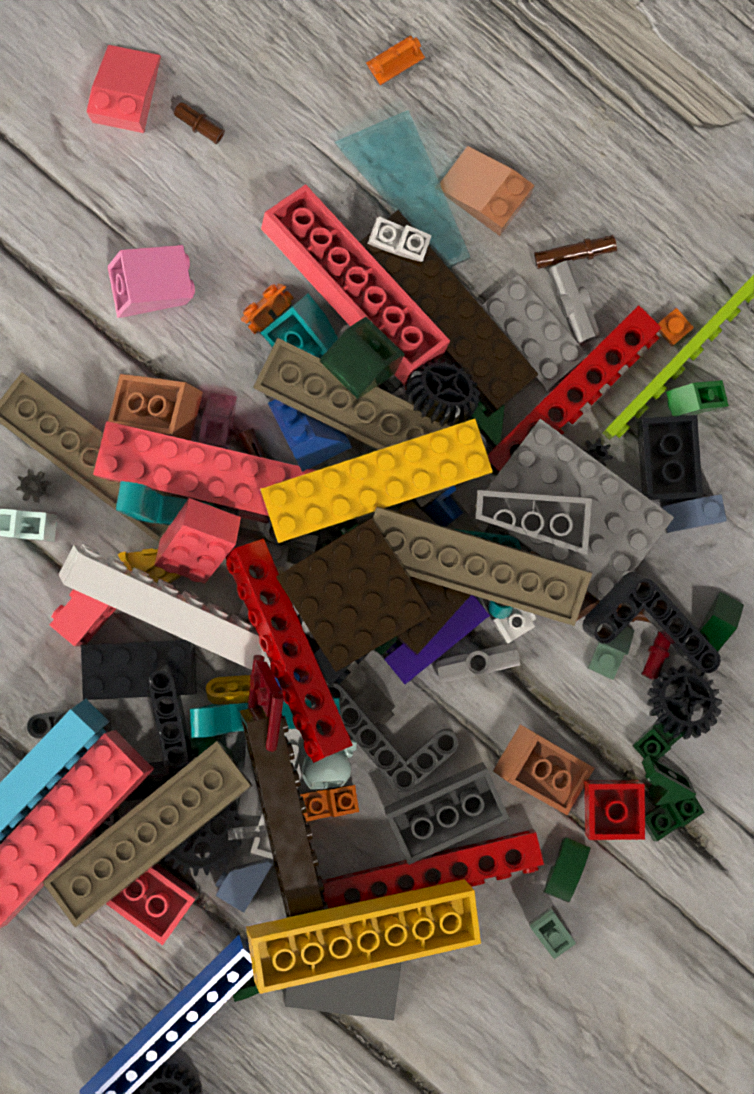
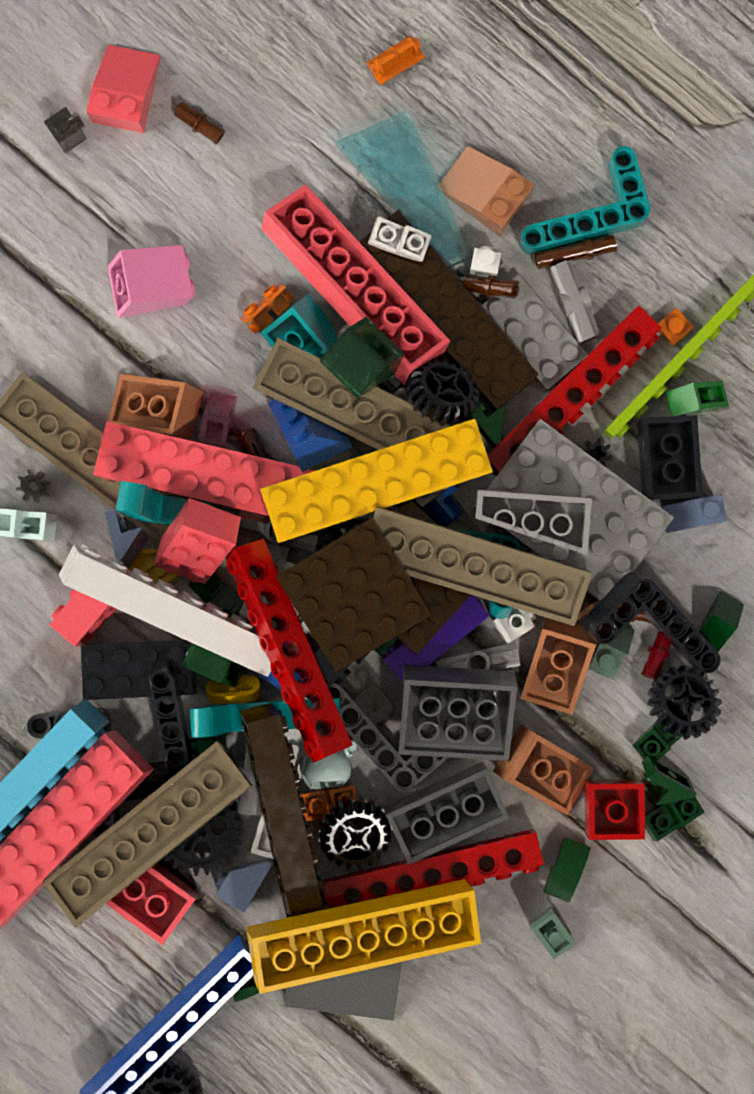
clear tile [228,825,266,840] -> none
dark red plate [247,655,284,752] -> none
none -> clear smoke brick [43,107,87,153]
none -> sand blue slope [105,510,148,569]
none -> dark green slope [182,643,246,687]
none -> dark green slope [189,572,244,617]
none -> black gear [318,796,392,869]
none -> dark grey slope [398,665,518,761]
none -> reddish brown pin [463,275,519,299]
none -> white brick [469,246,501,277]
none -> teal beam [519,146,650,255]
none -> nougat slope [520,617,598,715]

